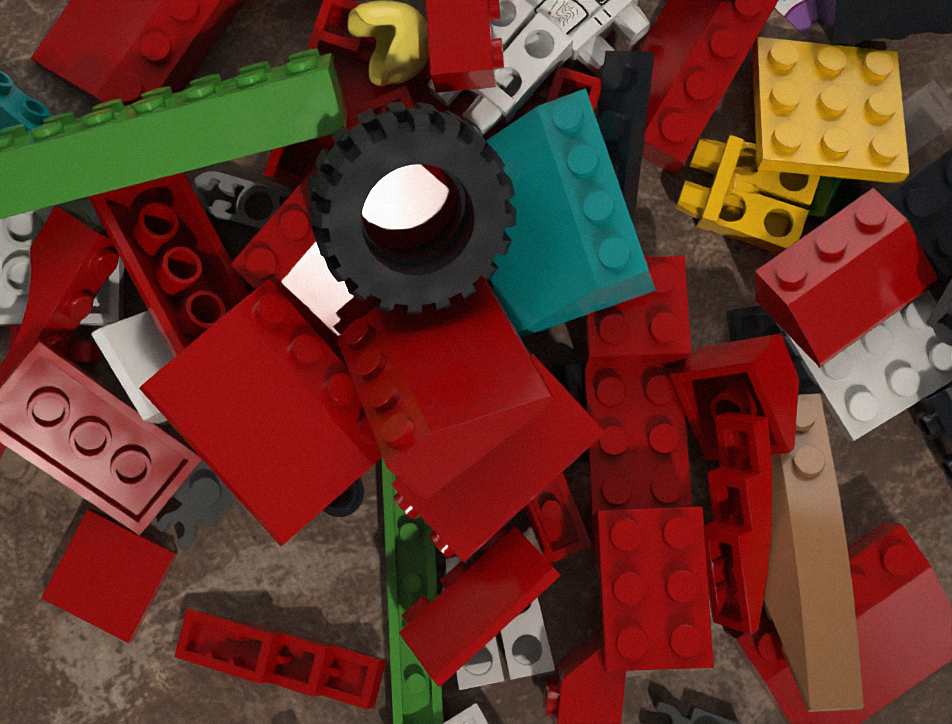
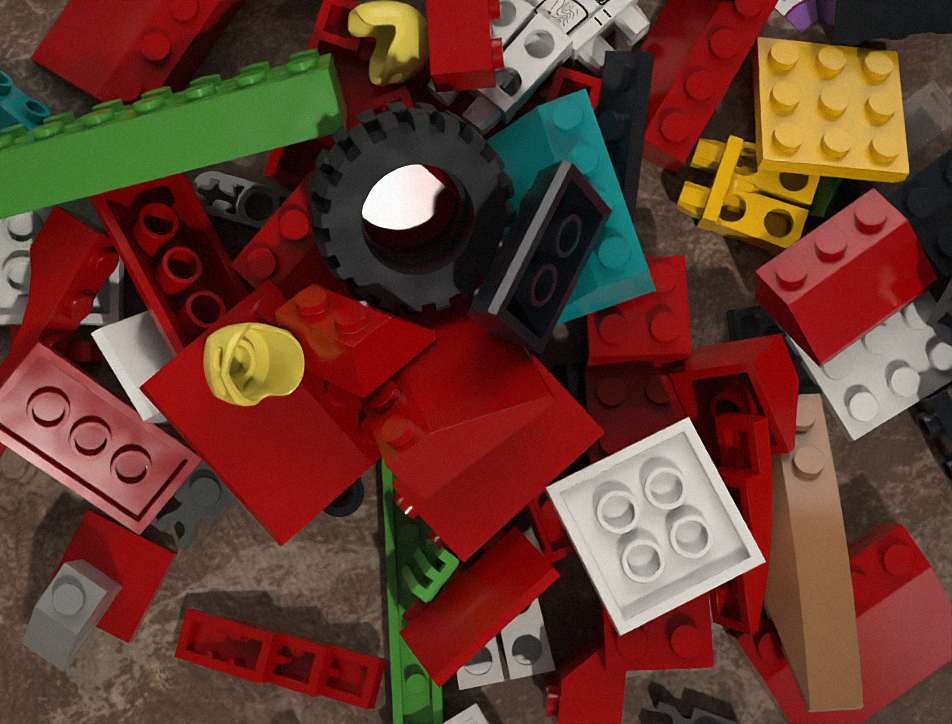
none -> light grey slope [22,559,123,671]
none -> light yellow helmet [203,323,305,406]
none -> red slope [275,283,436,399]
none -> bright green tile [400,531,459,603]
none -> black slope [467,160,612,354]
none -> white plate [545,417,766,636]

